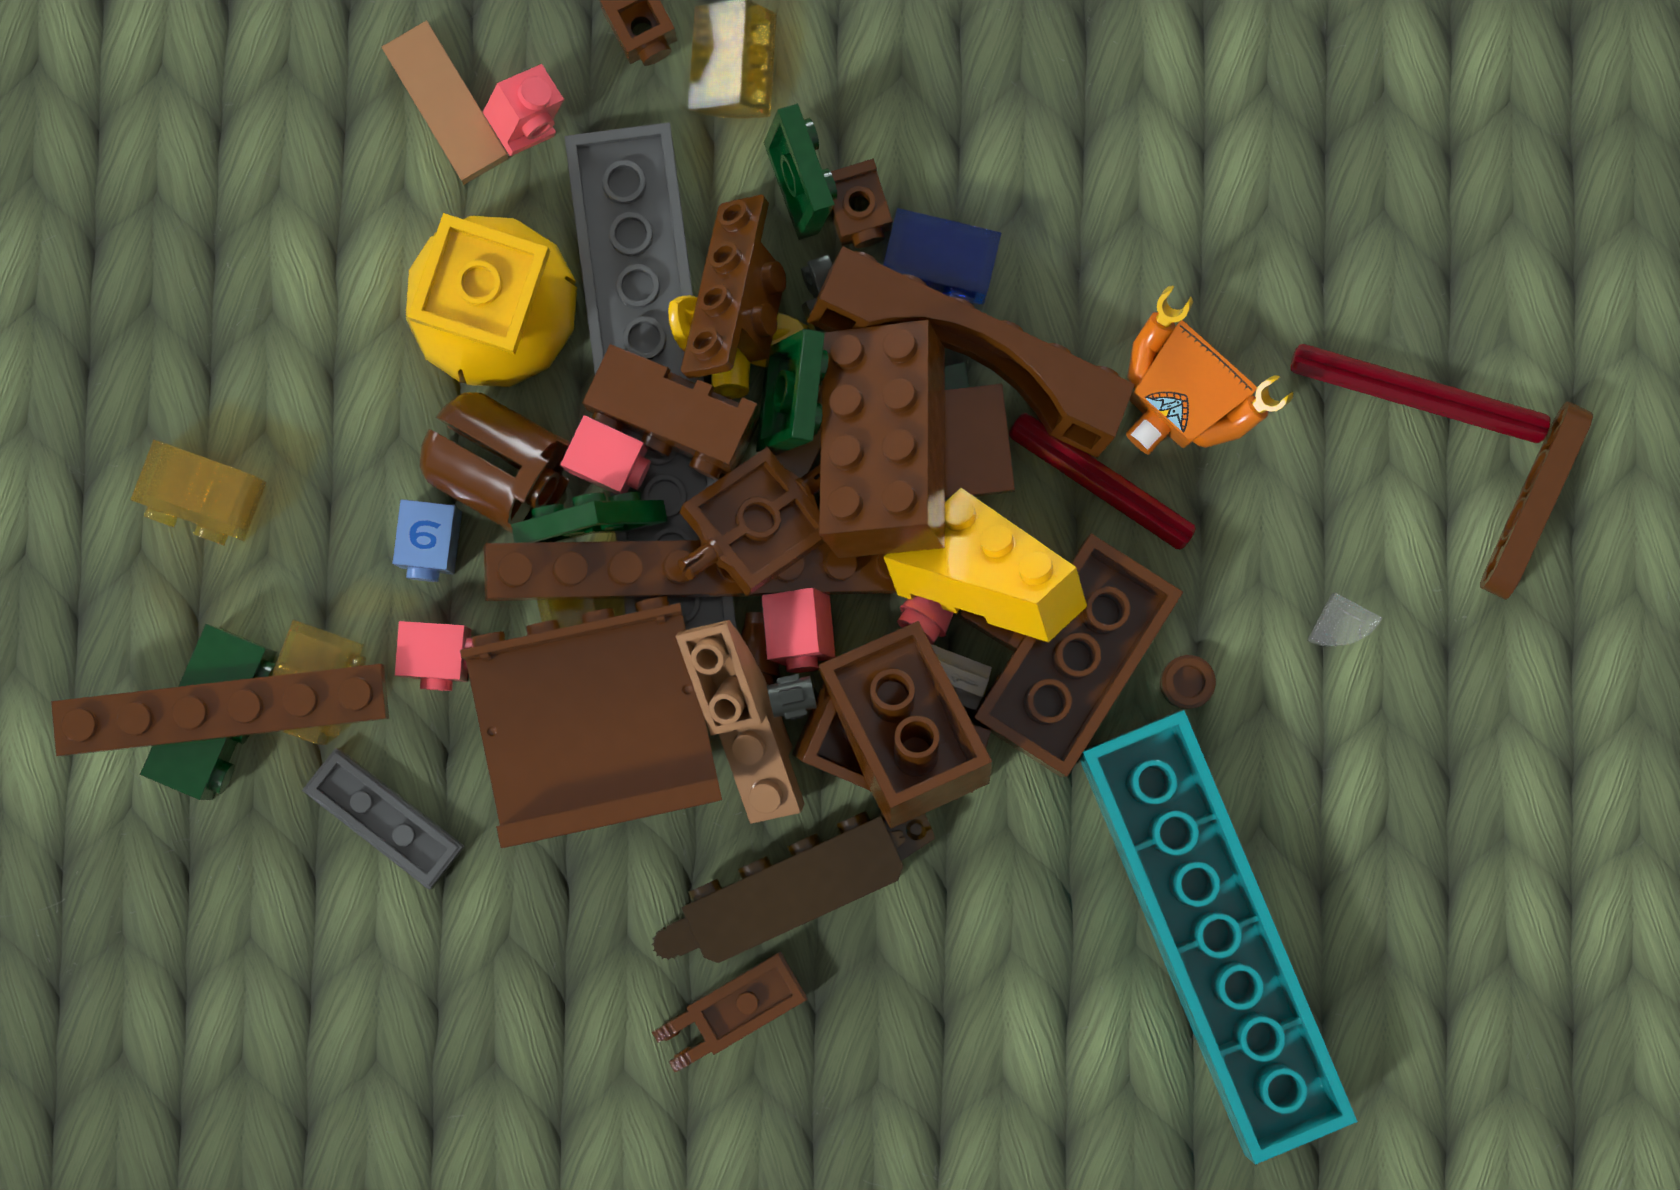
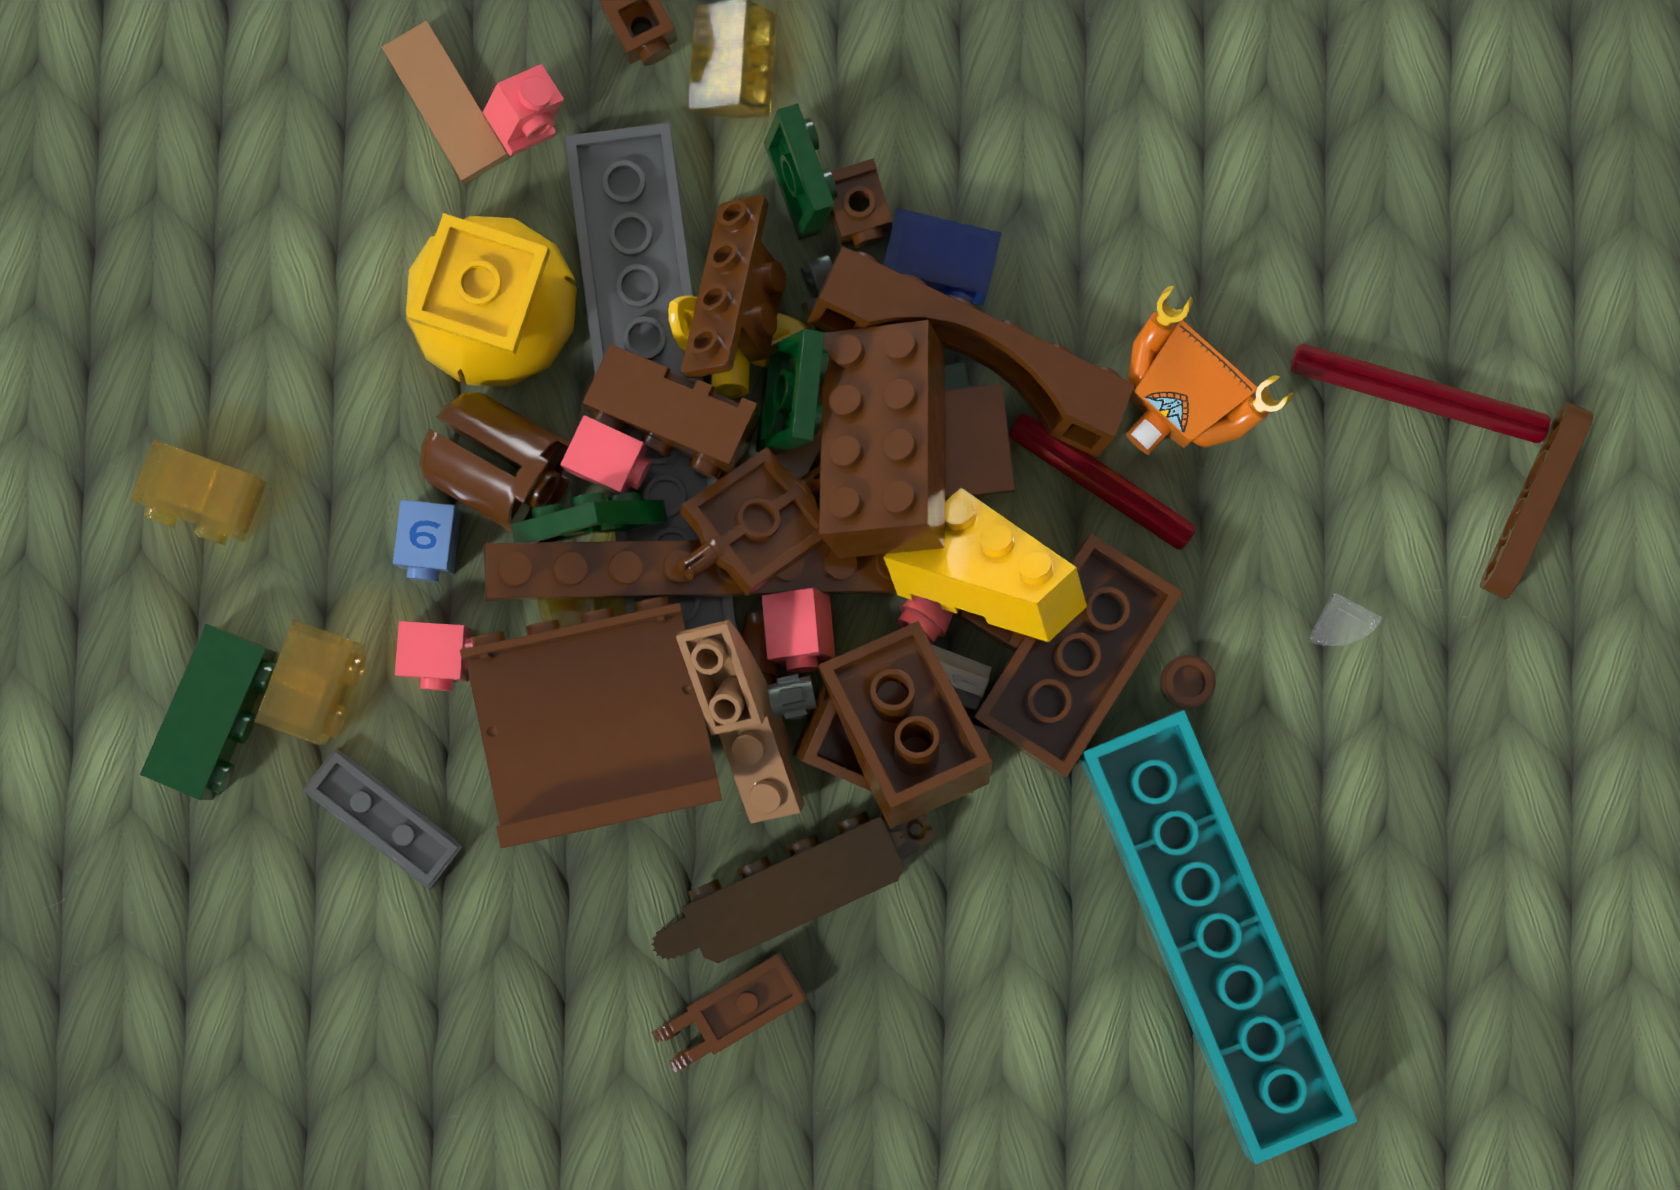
reddish brown plate [51,664,389,756] -> none

